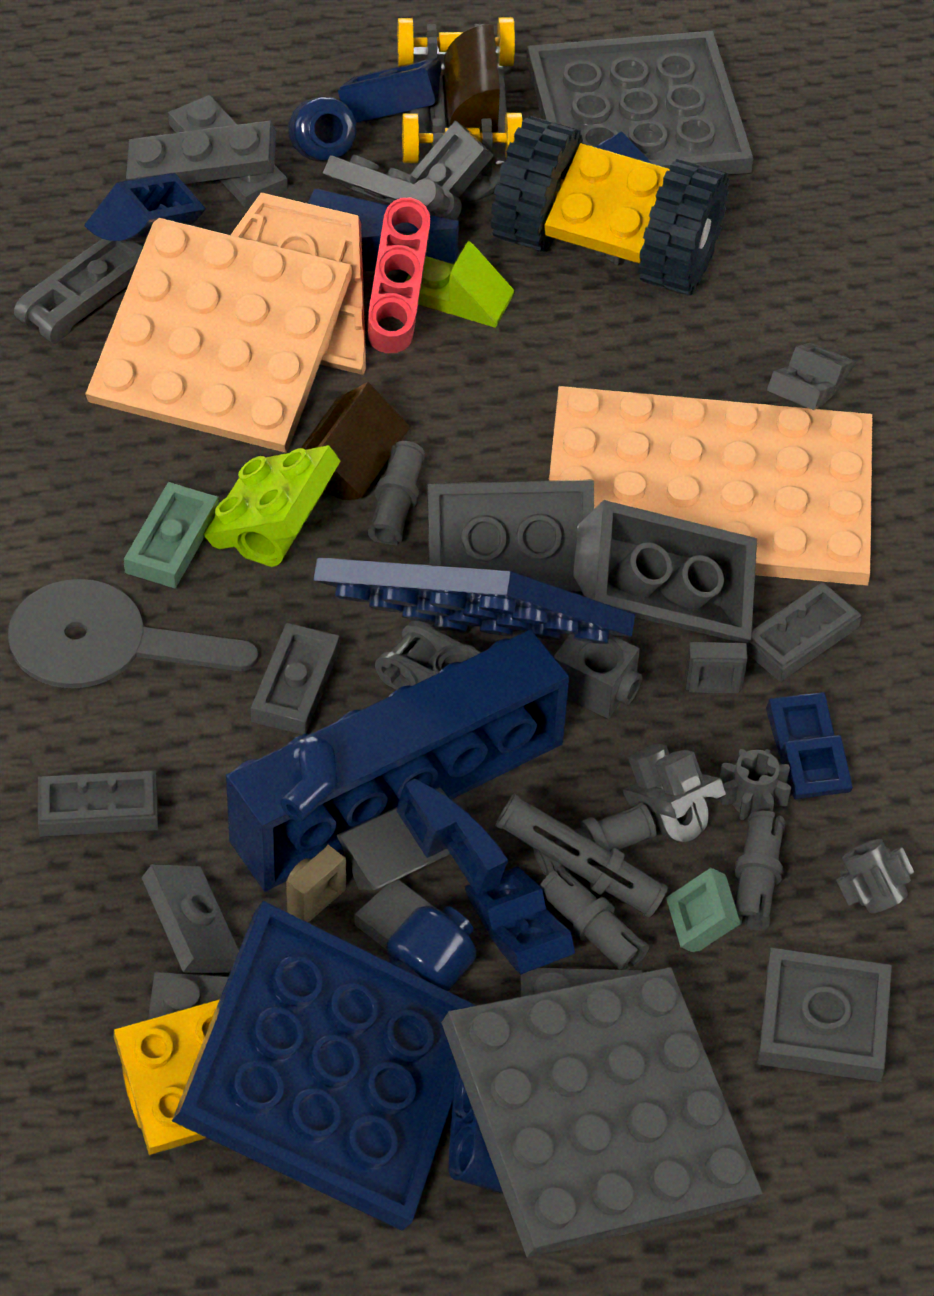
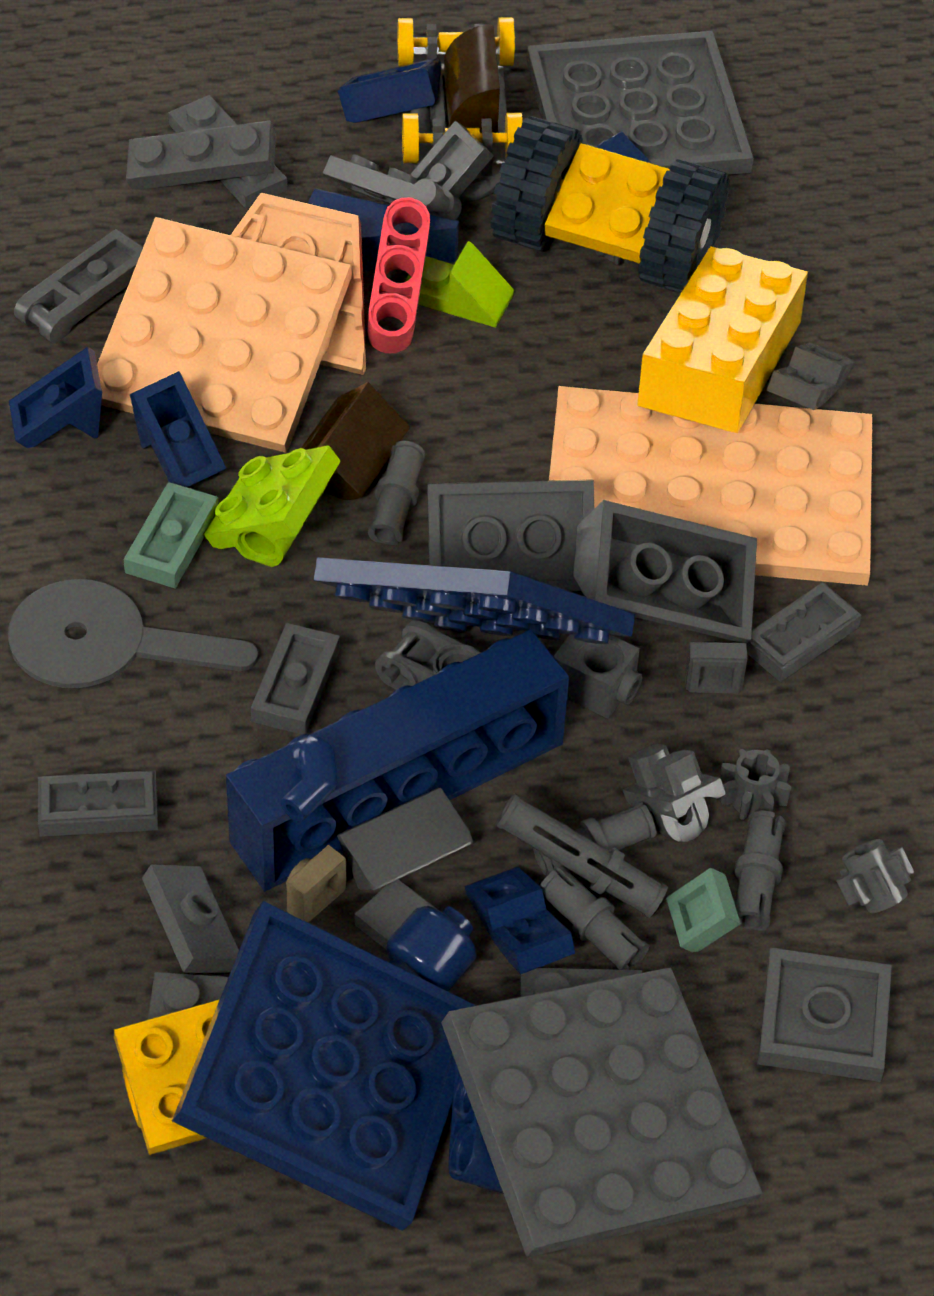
dark blue brick [84,173,206,241] -> none
dark blue head [289,97,356,161] -> none
dark blue slope [396,779,508,896] -> none
dark blue slope [766,692,853,799] -> none
none -> dark blue slope [9,347,102,448]
none -> dark blue slope [130,371,226,487]
none -> yellow brick [637,246,808,434]

